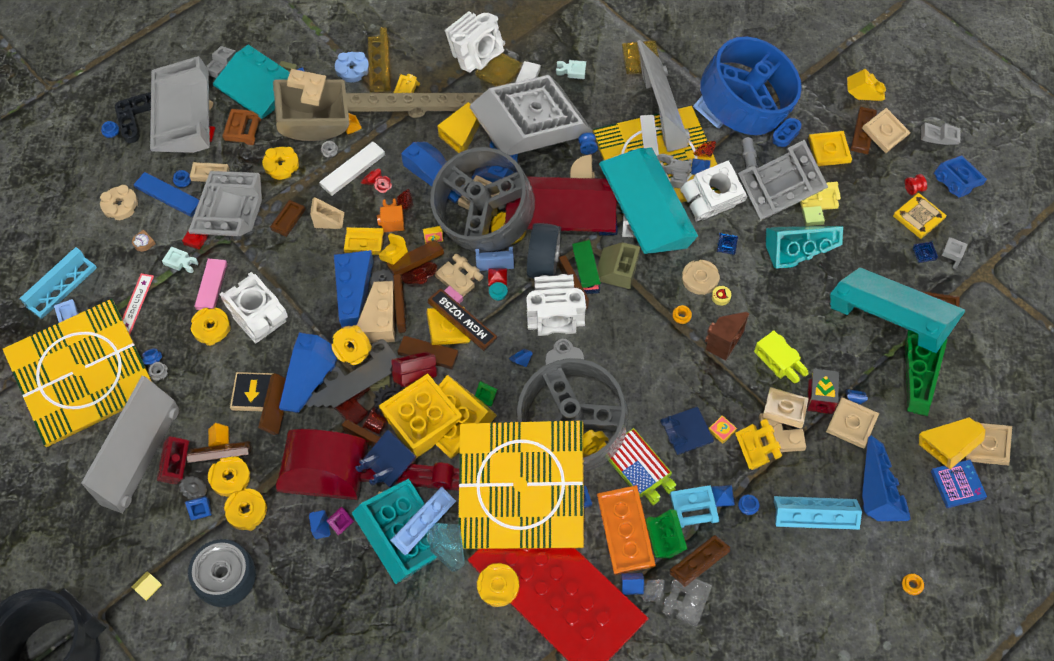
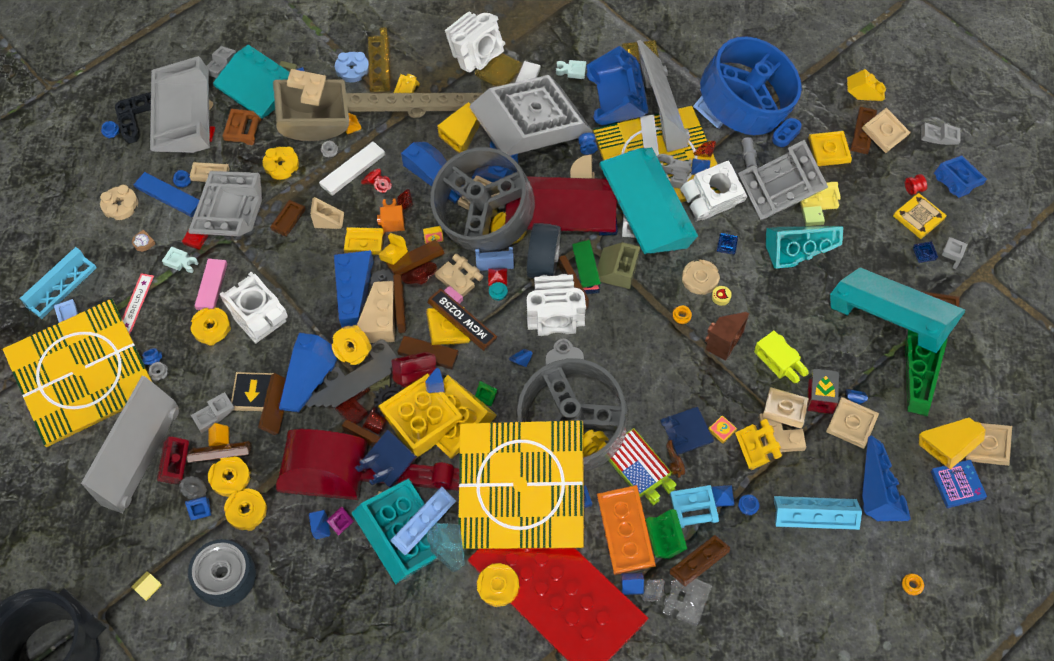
none -> light grey slope [191,392,234,433]
none -> blue slope [425,368,444,393]
none -> blue windscreen [586,46,648,126]
none -> reddish brown plate [666,440,685,478]

